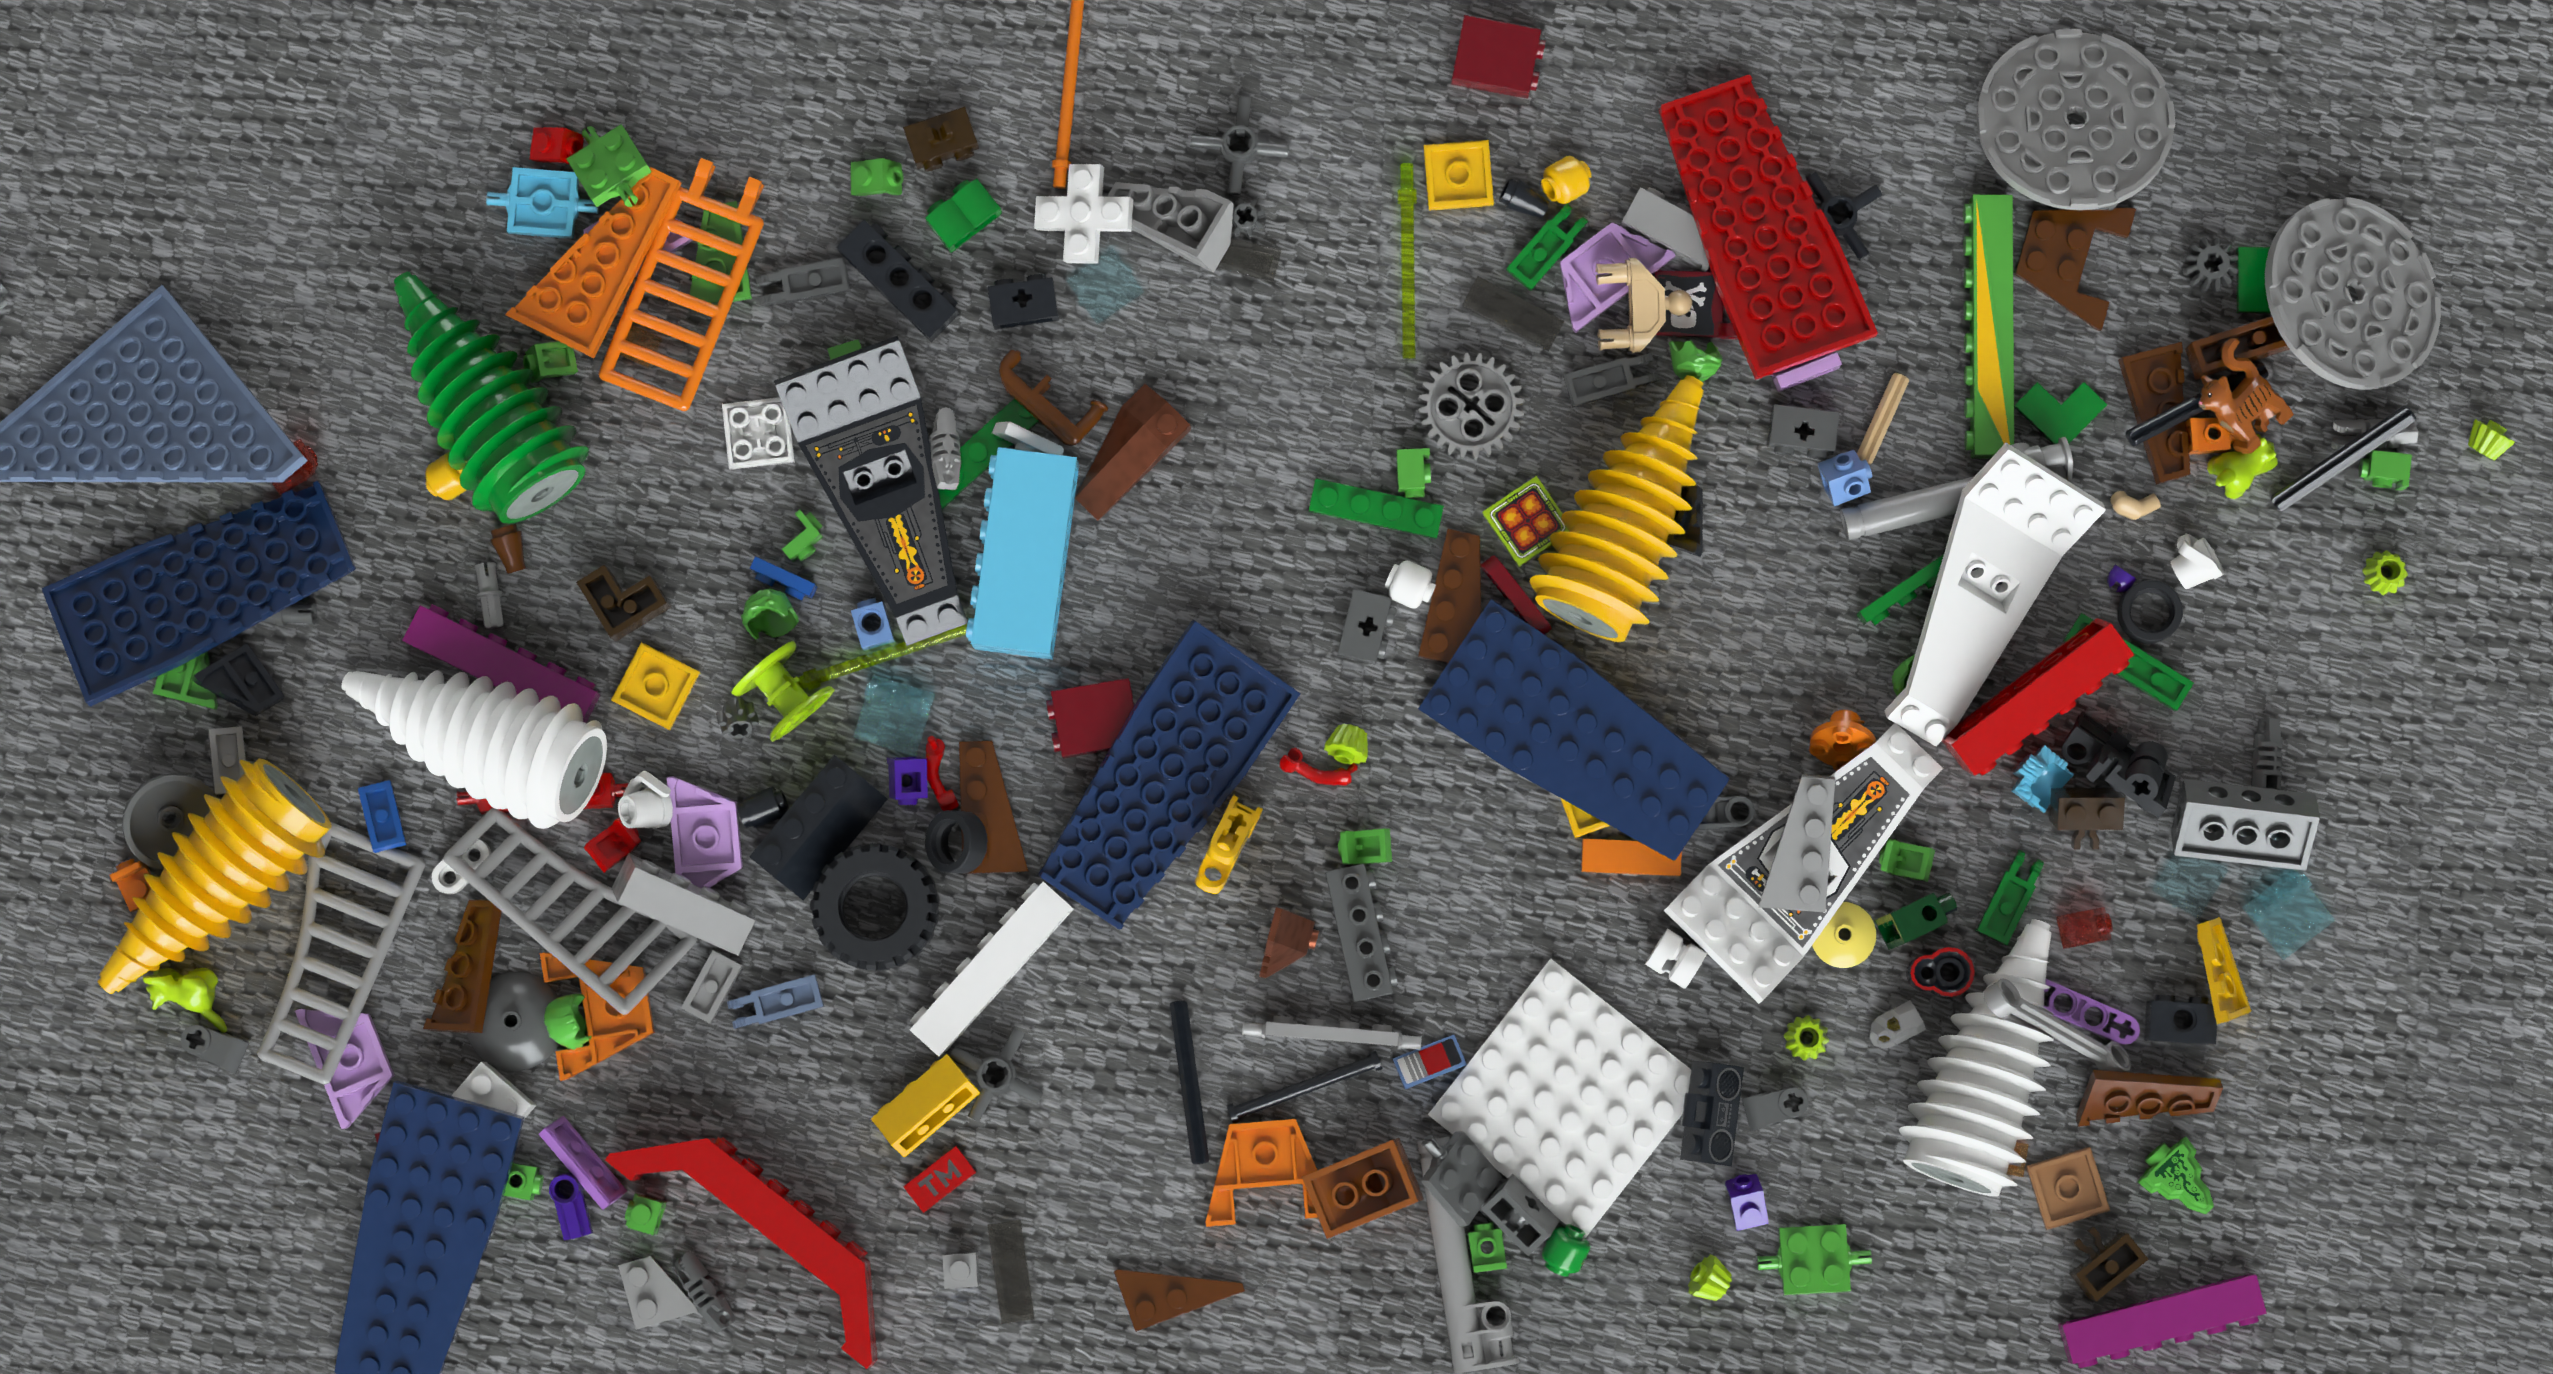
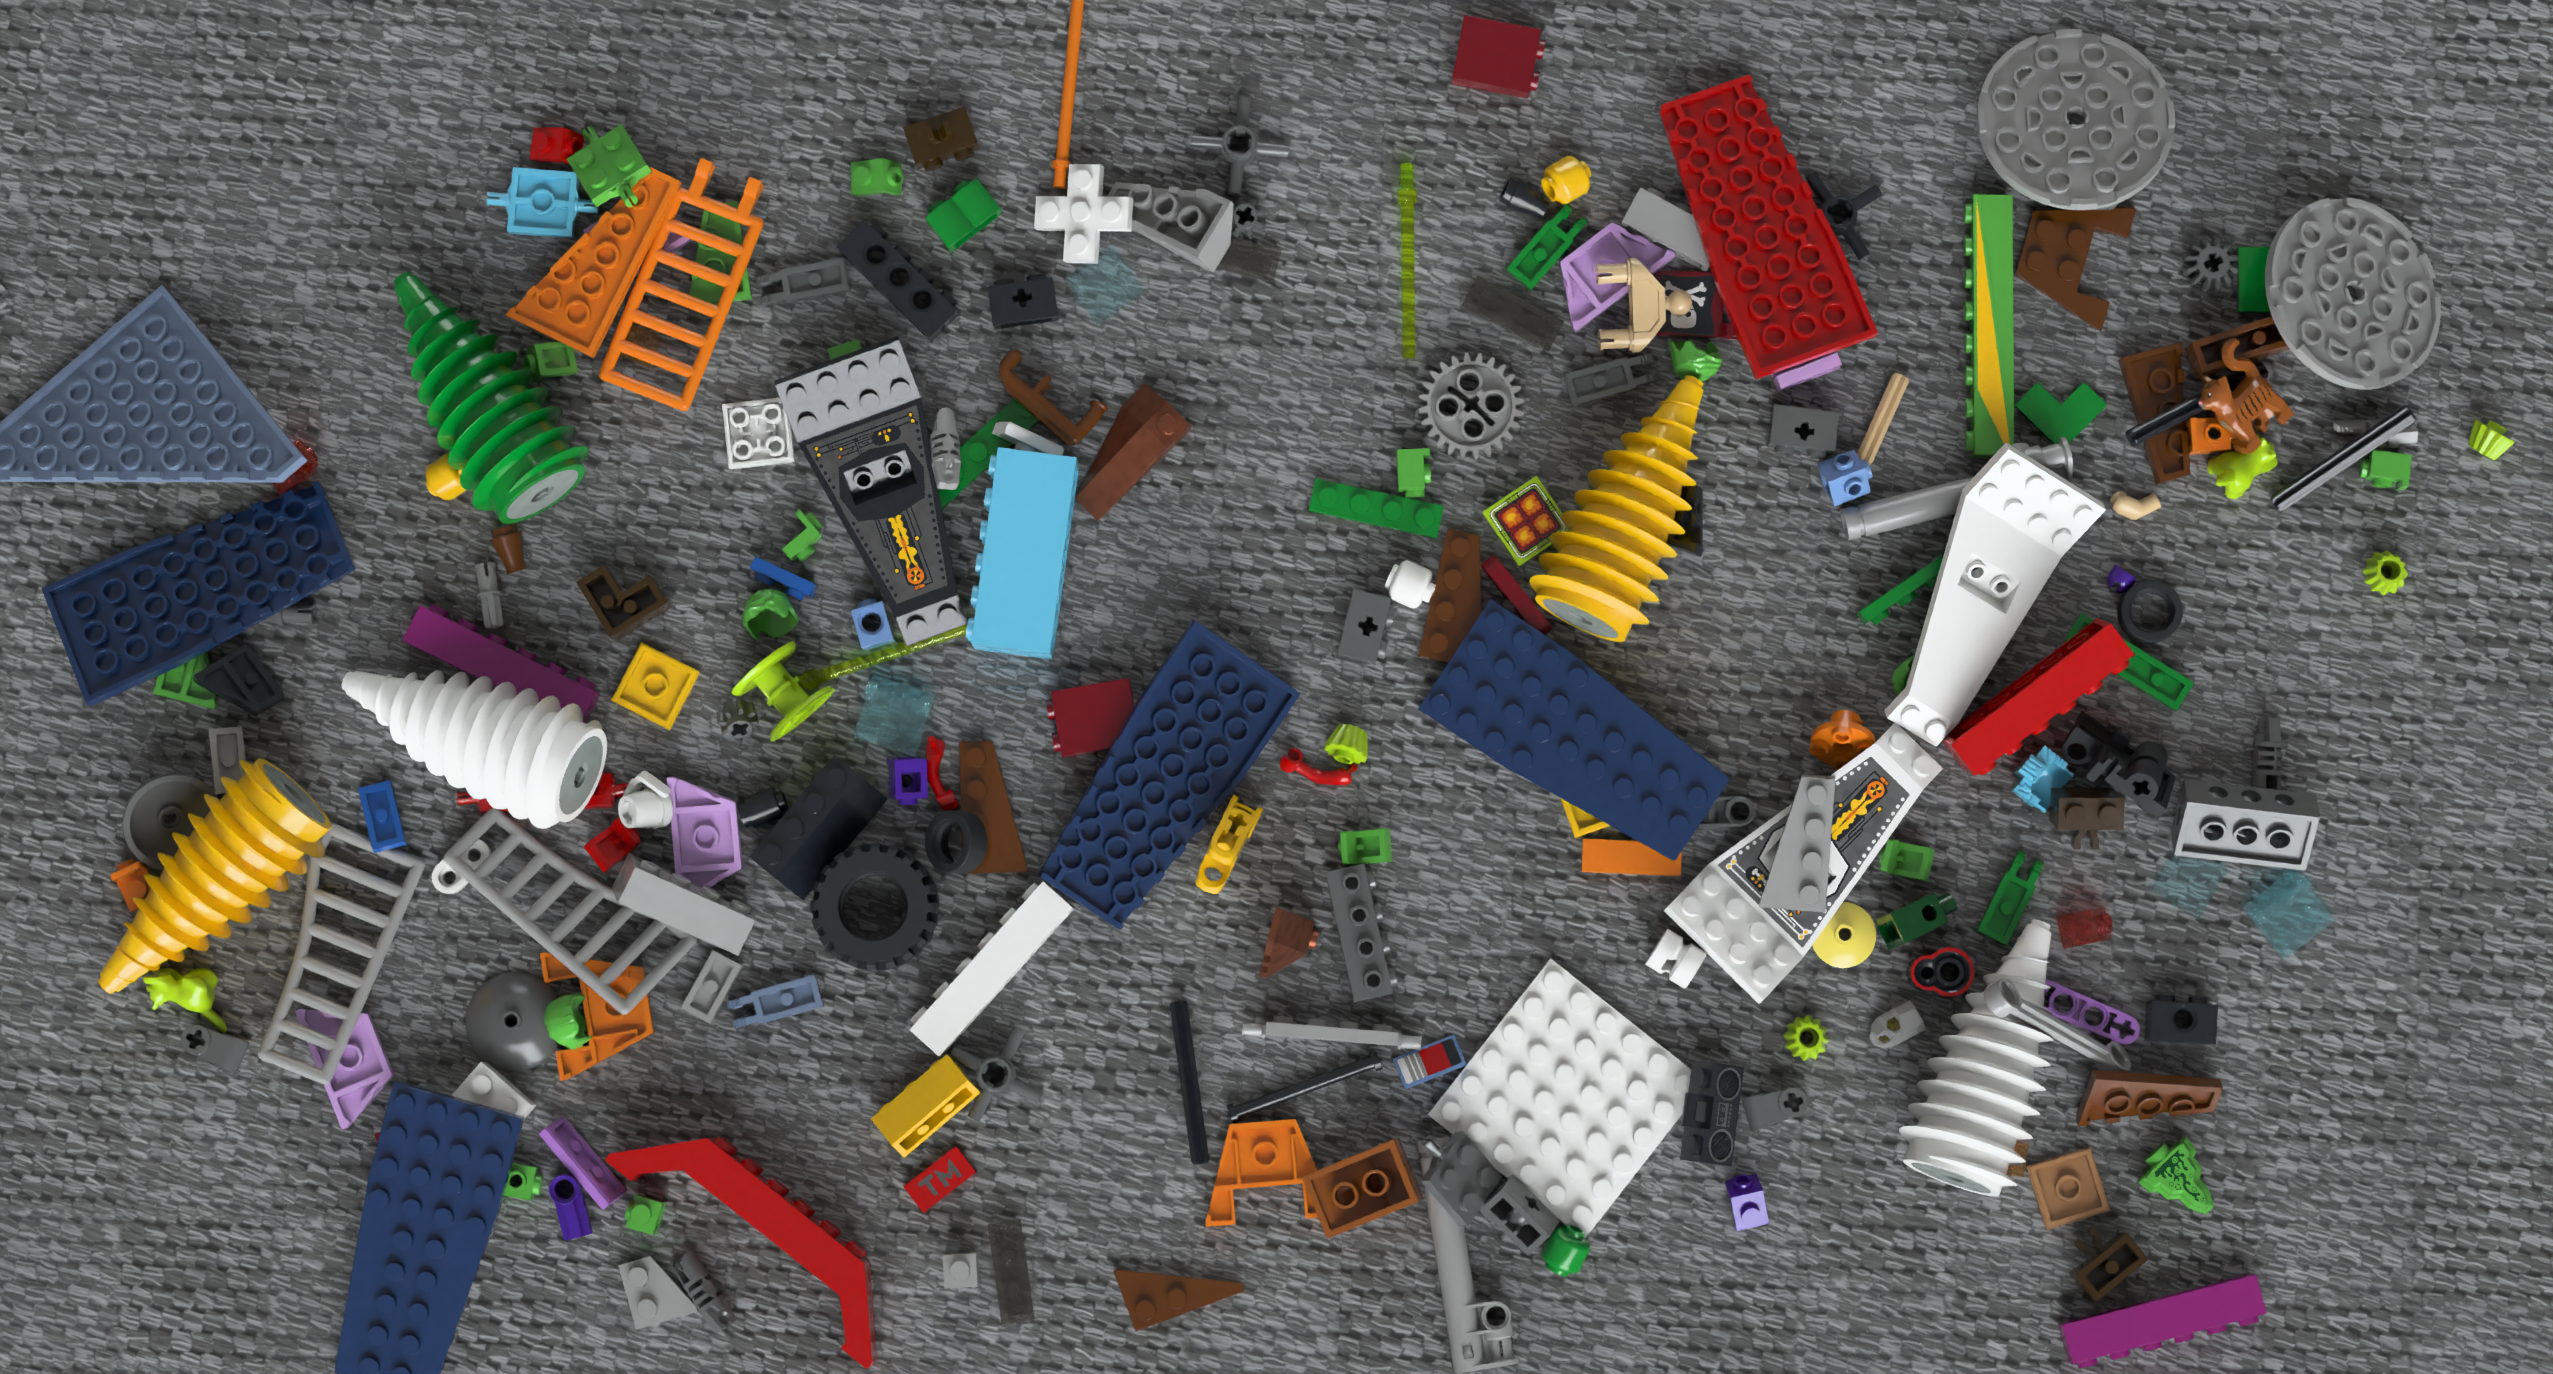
reddish brown wing [423,900,502,1033] -> none
yellow tile [1423,140,1494,211] -> none
bright green brick [1467,1222,1507,1273] -> none
lime piece [1688,1254,1732,1301] -> none
bright green plate [1757,1224,1872,1296] -> none
white piece [2170,533,2224,589] -> none
yellow wing [2197,917,2252,1024] -> none

